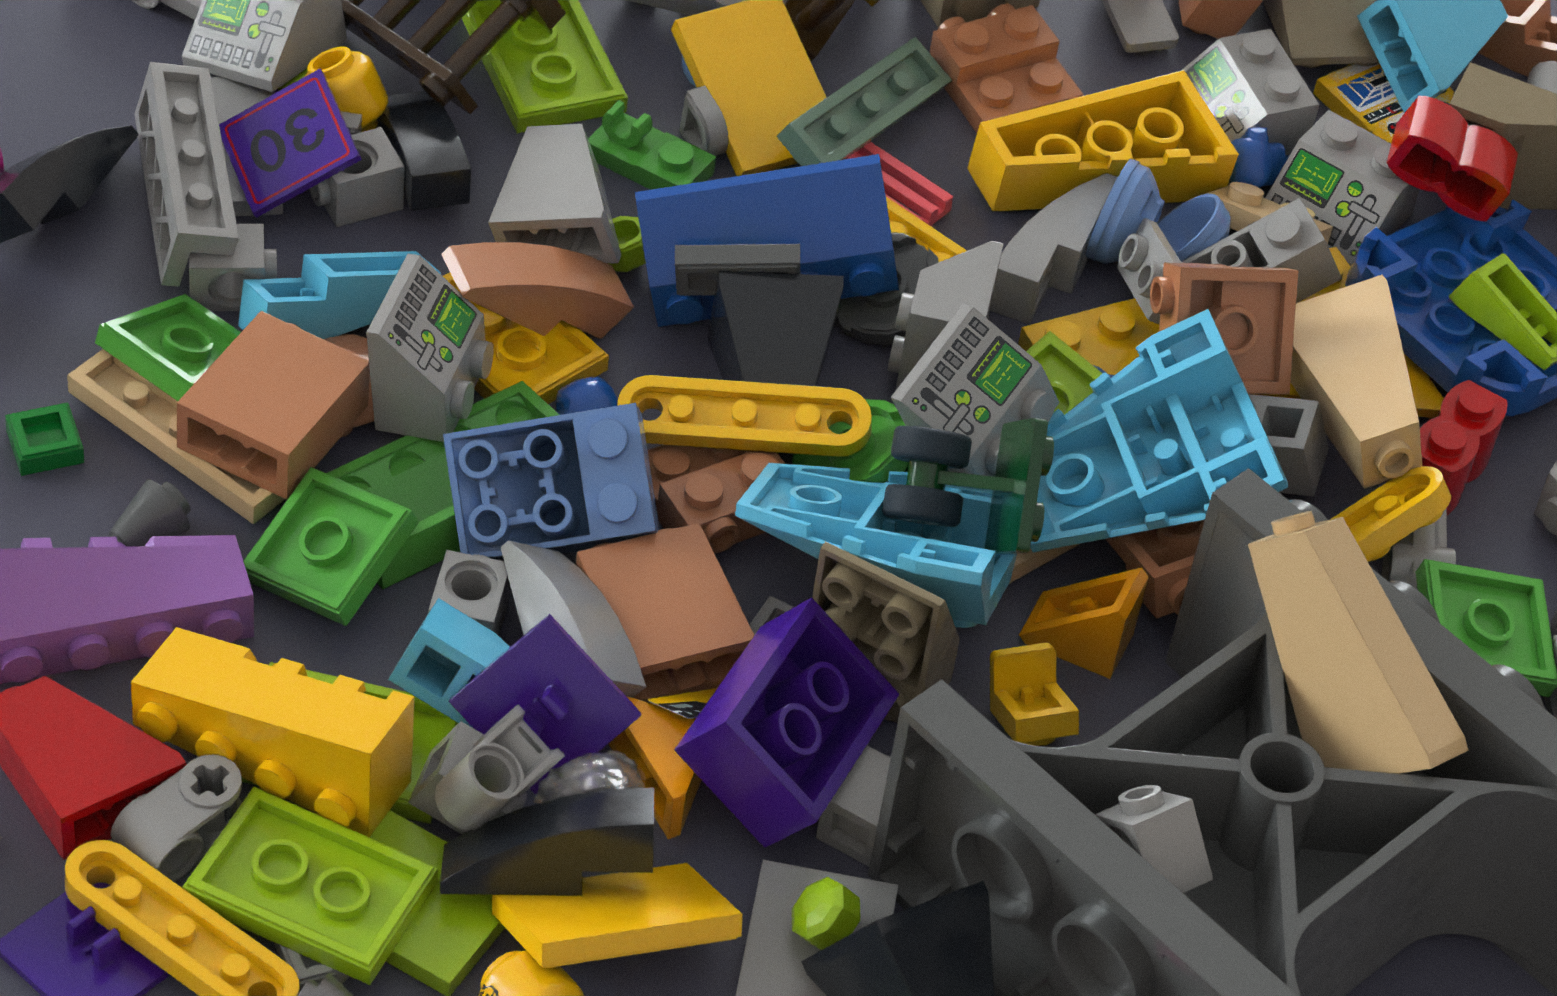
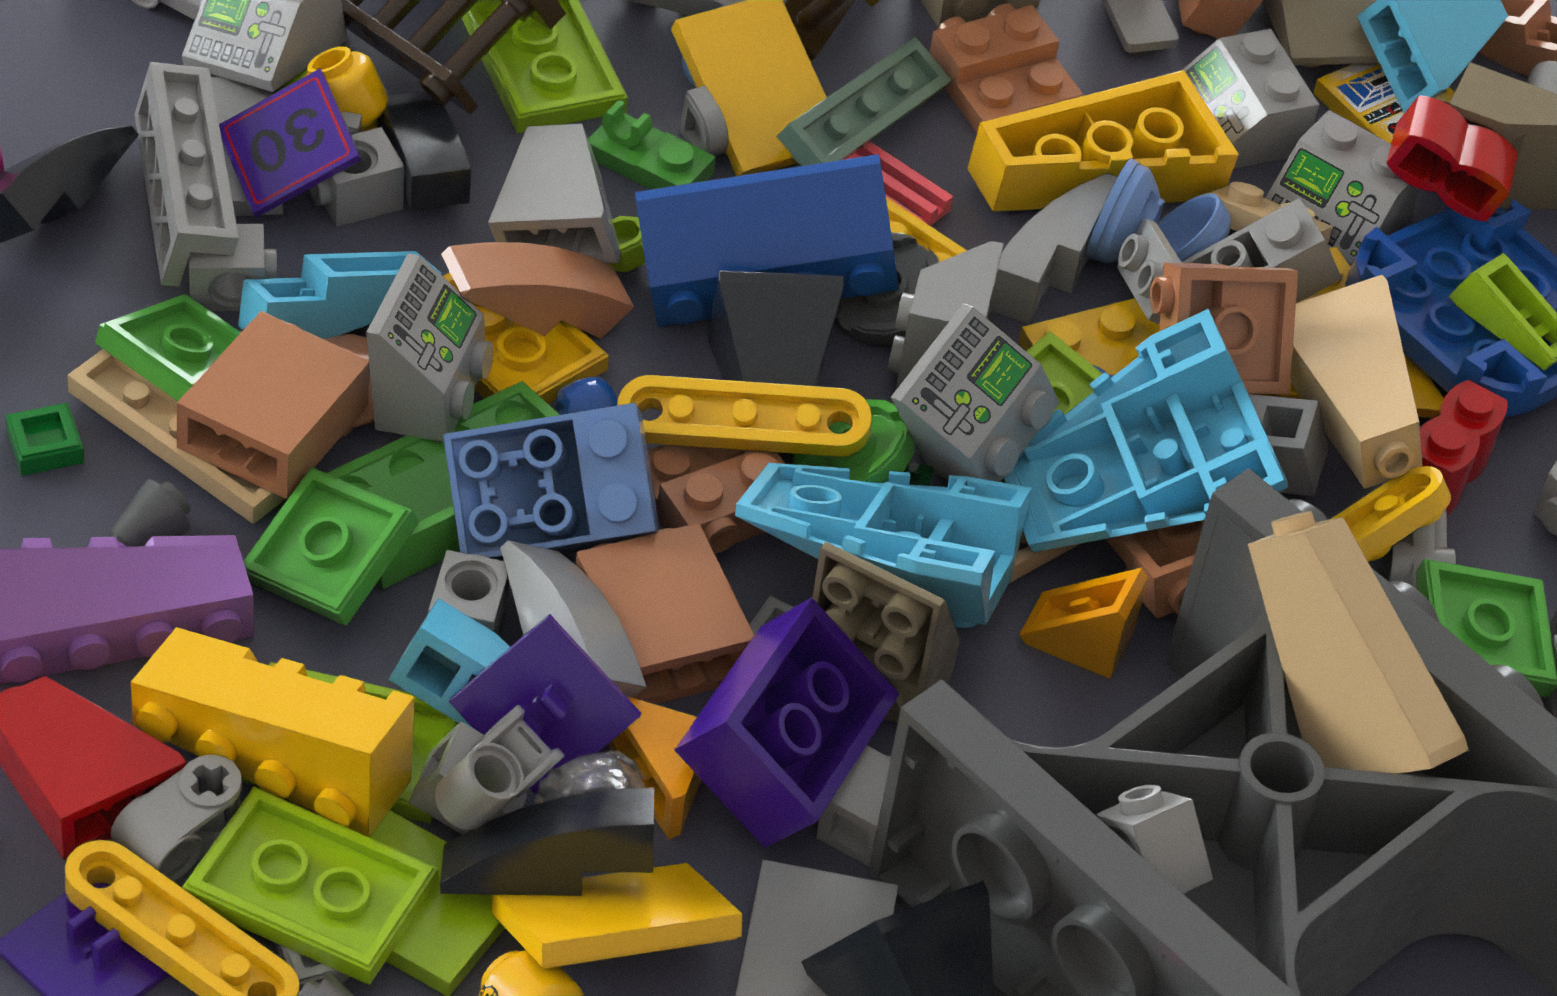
sticker [648,688,717,719] -> none
dark grey tile [675,244,800,296] -> none
lime tile [792,876,861,950] -> none
dark green plate [882,418,1054,554] -> none
yellow bracket [990,642,1079,746] -> none
blue piece [1229,127,1290,188] -> none

